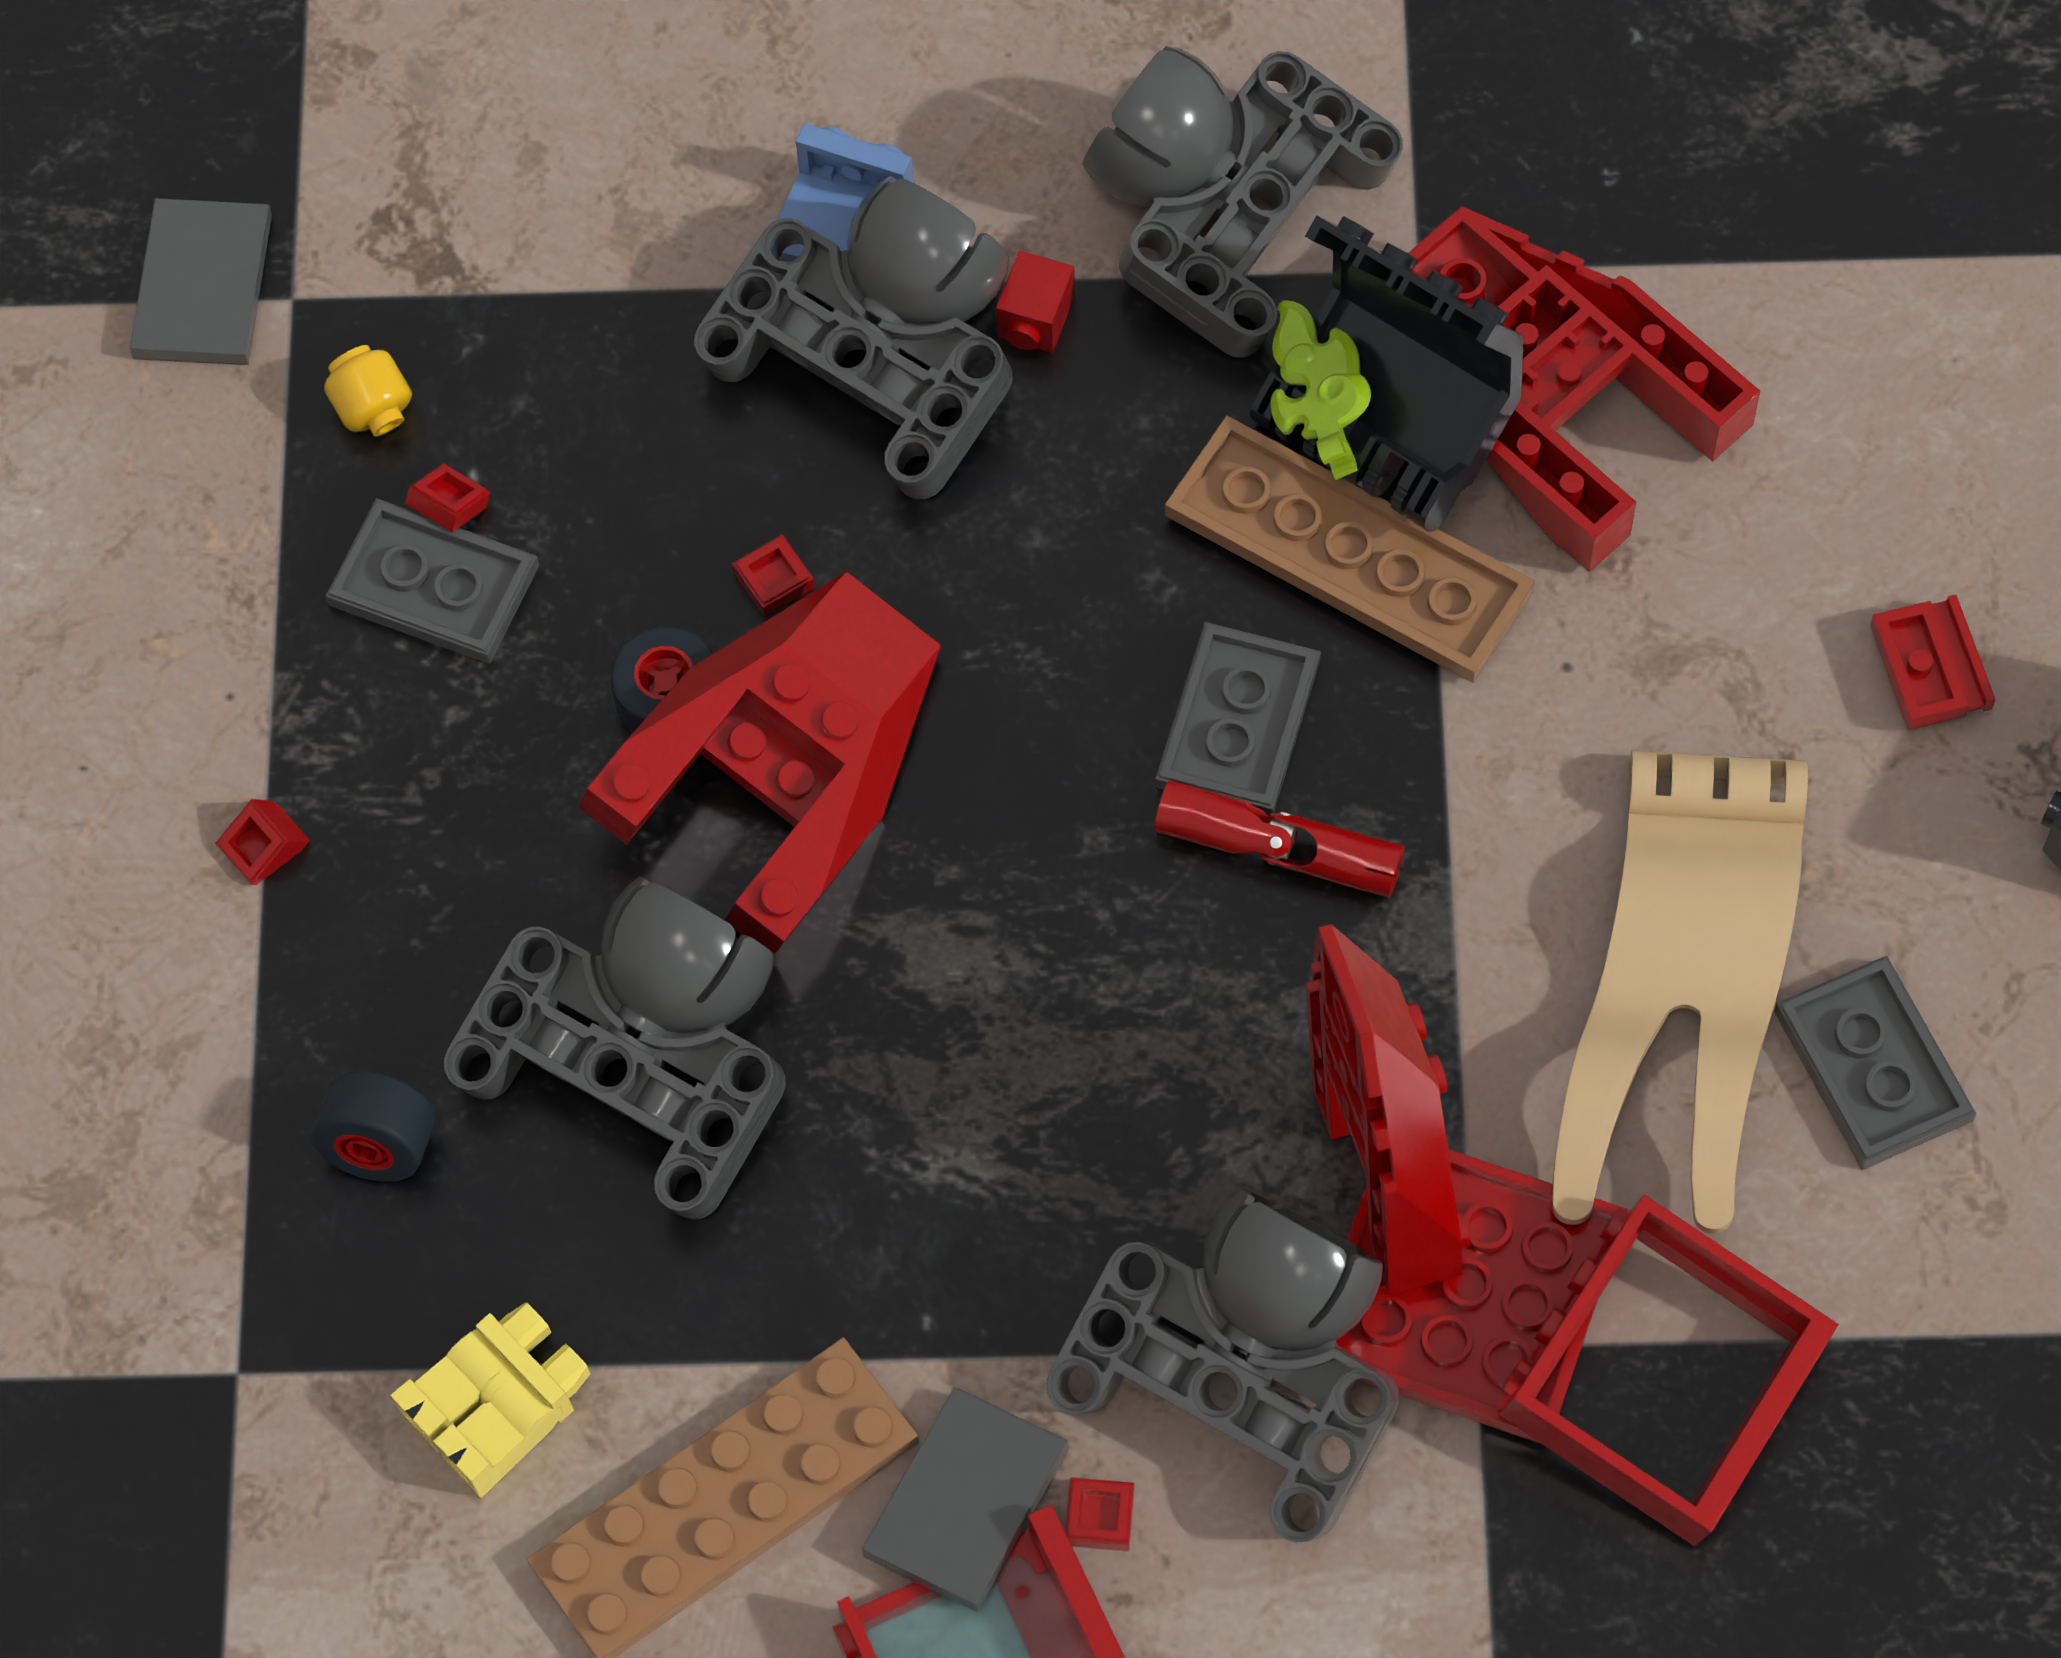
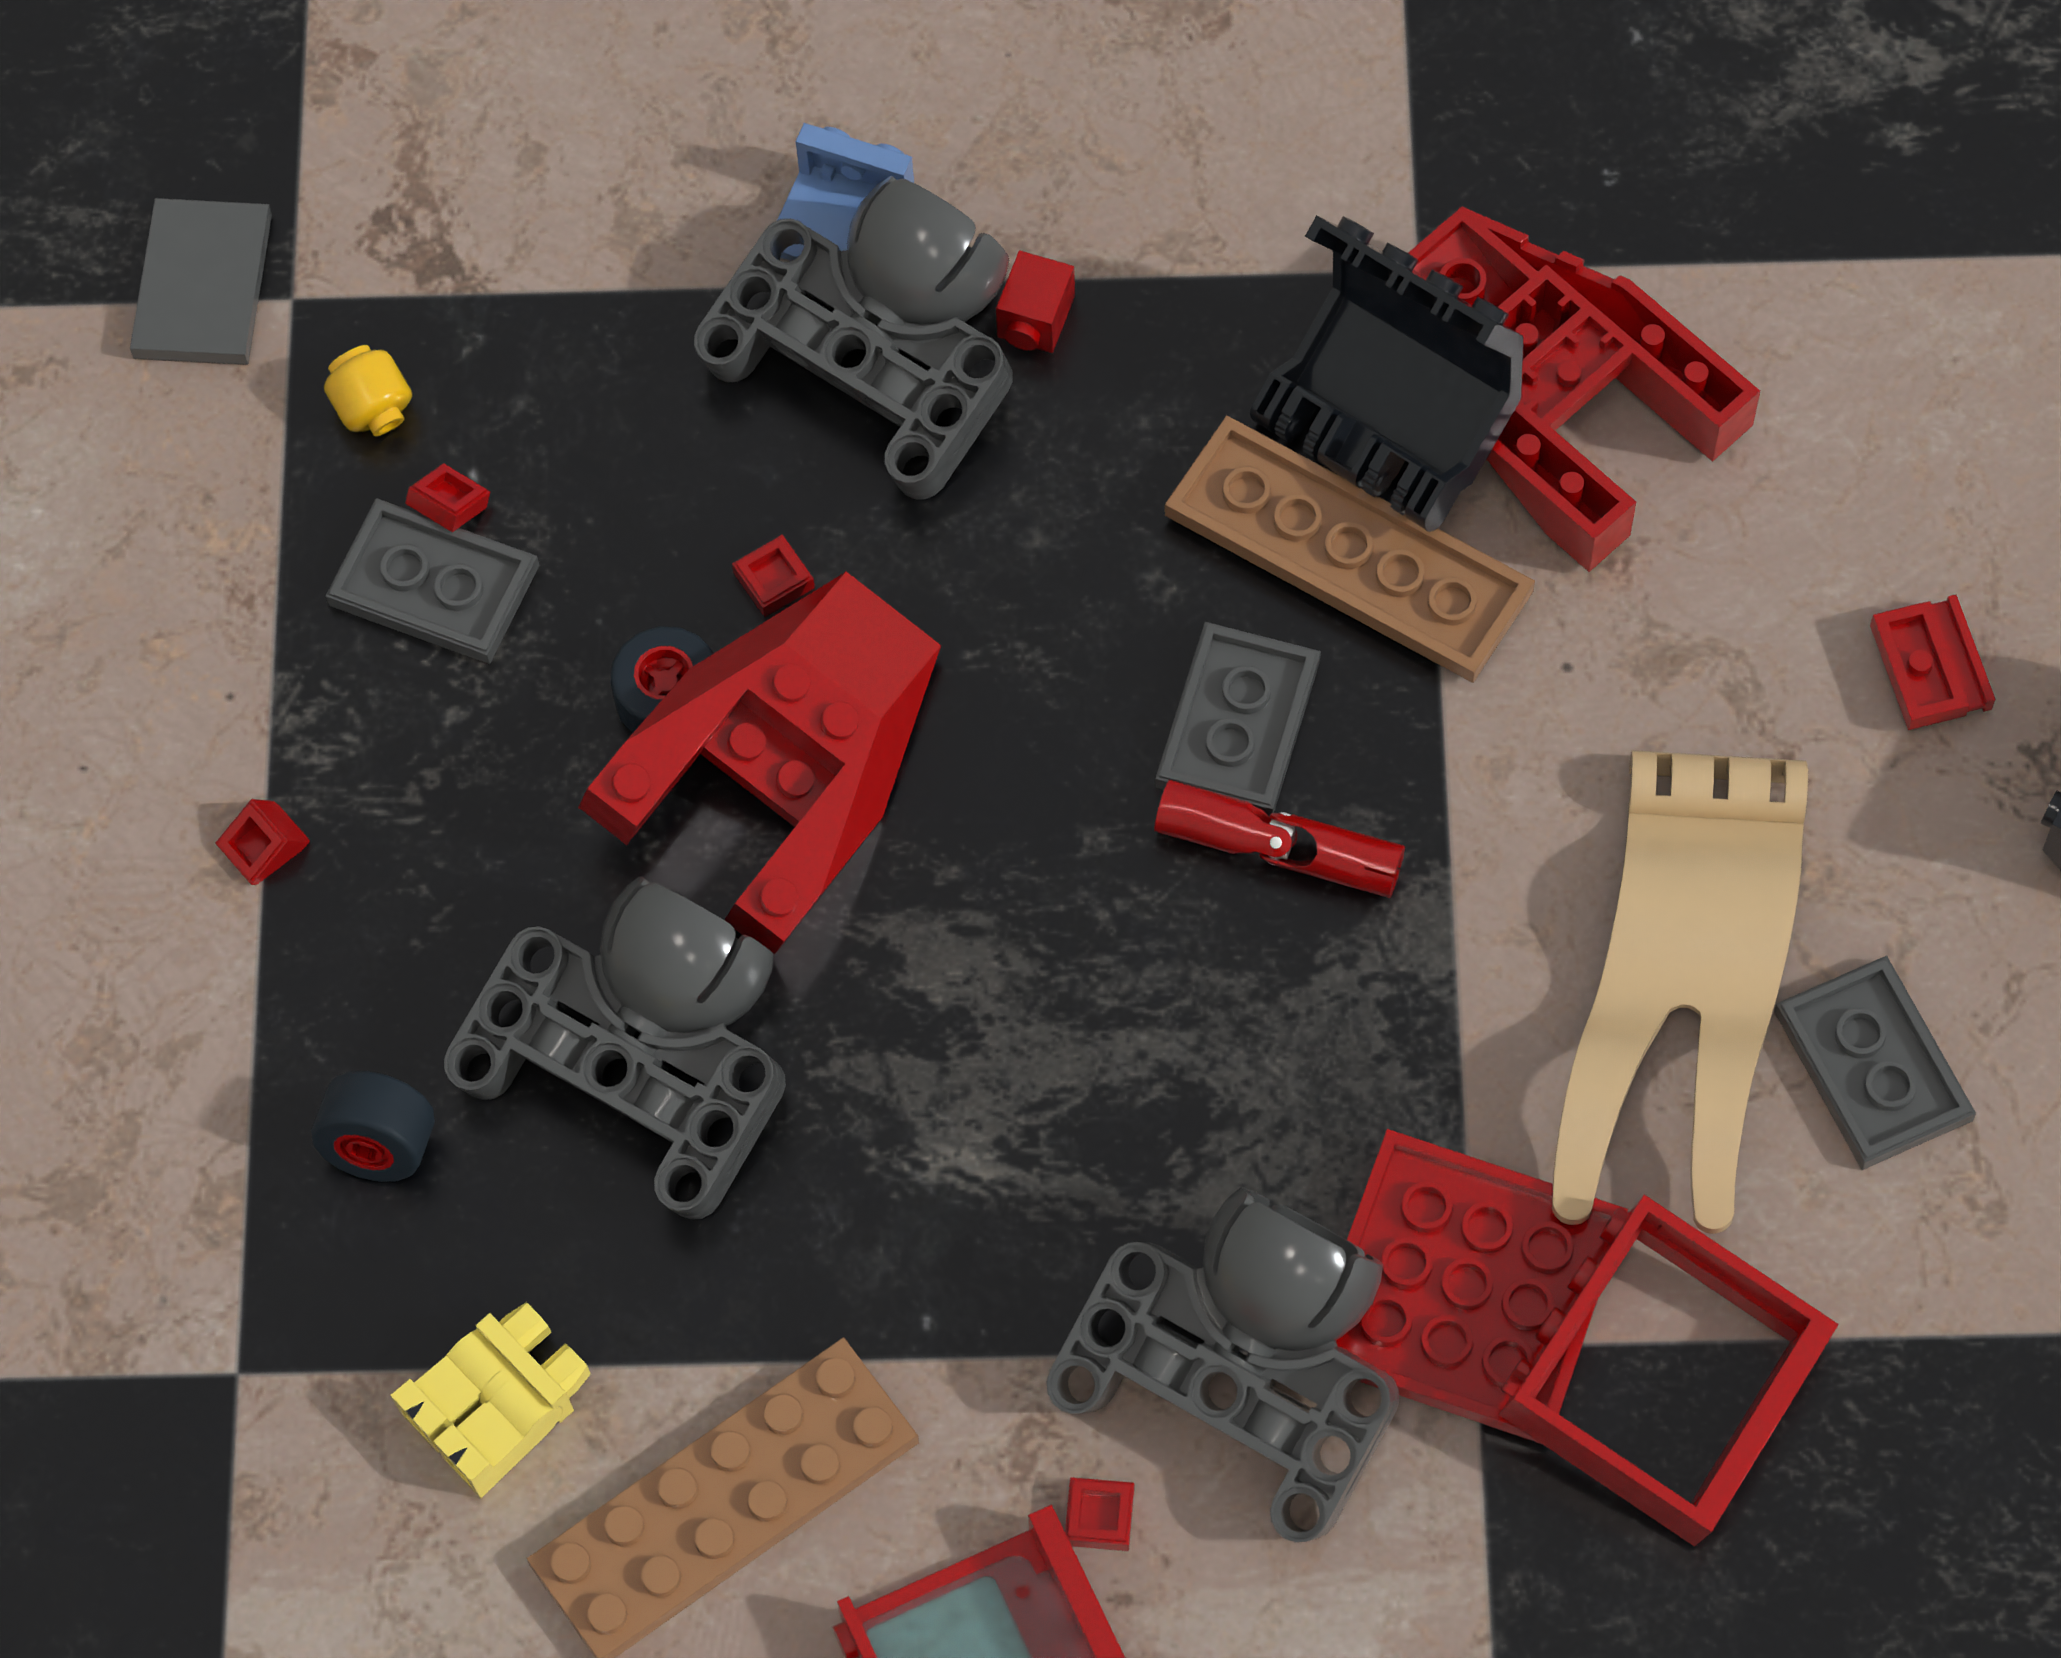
dark grey tile [862,1387,1069,1613] -> none
dark grey beam [1082,45,1403,358] -> none
lime piece [1271,300,1371,480] -> none
red wedge [1306,924,1470,1295] -> none

